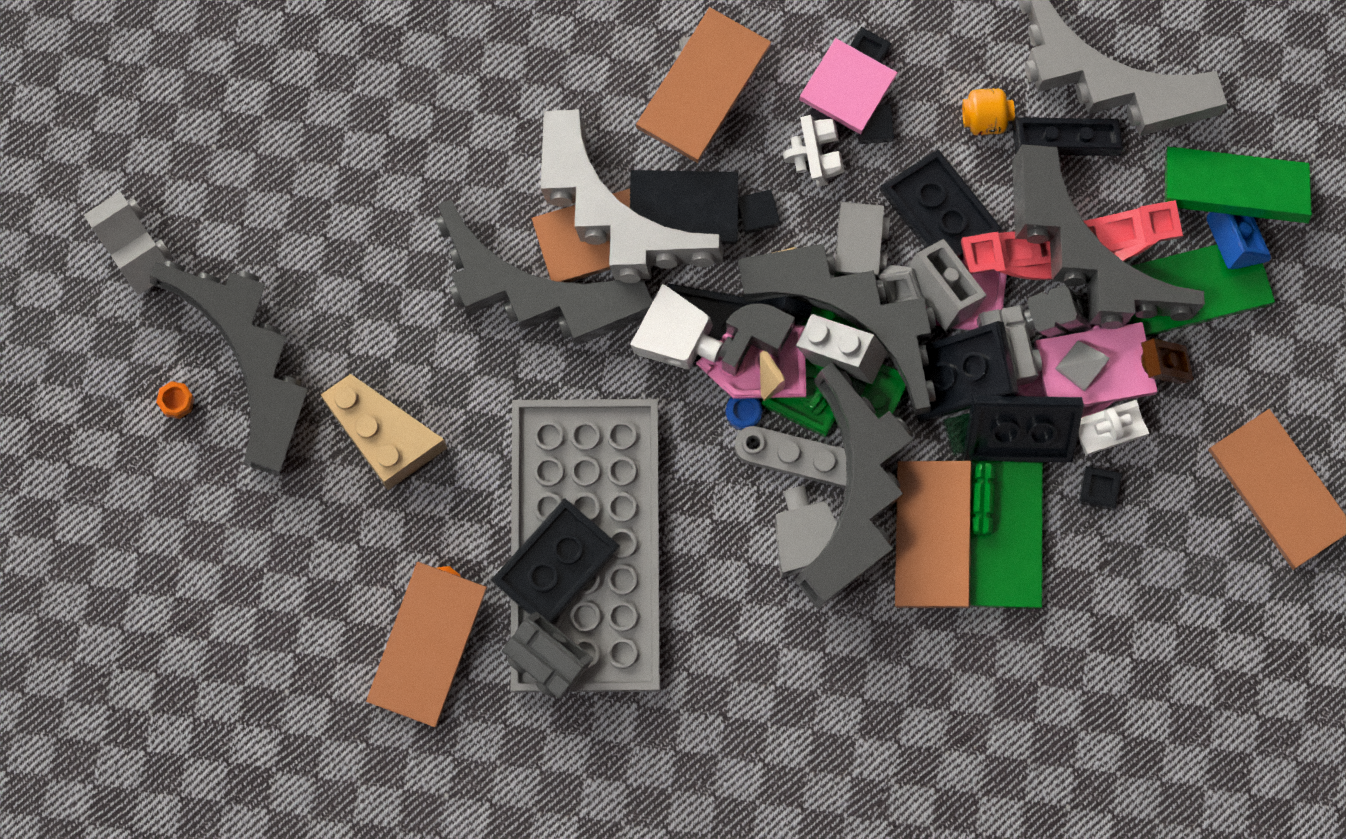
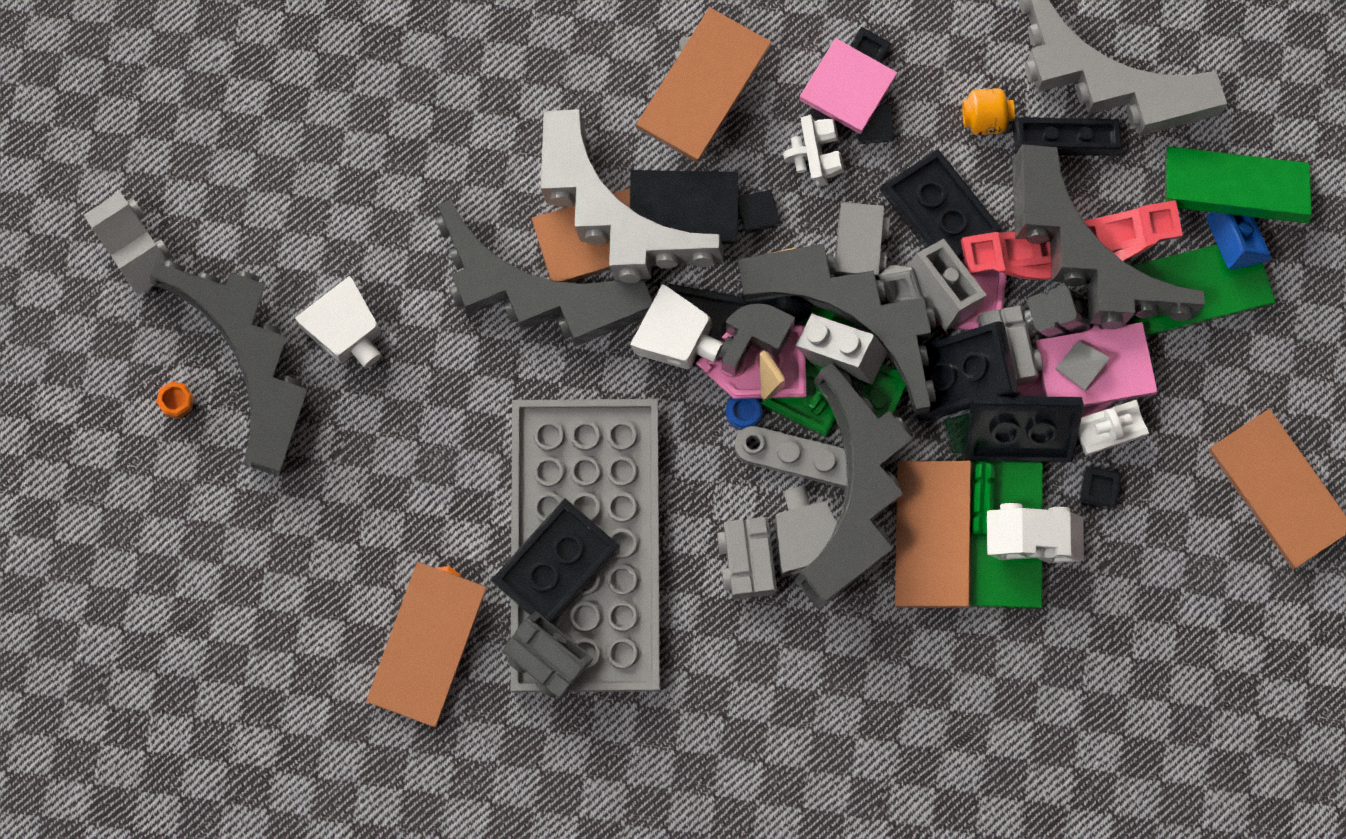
tan wedge [321,374,447,490] -> none
reddish brown plate [1141,339,1194,384] -> none
none -> white torso [295,276,382,369]
none -> light grey brick [717,517,777,600]
none -> white brick [987,503,1084,563]

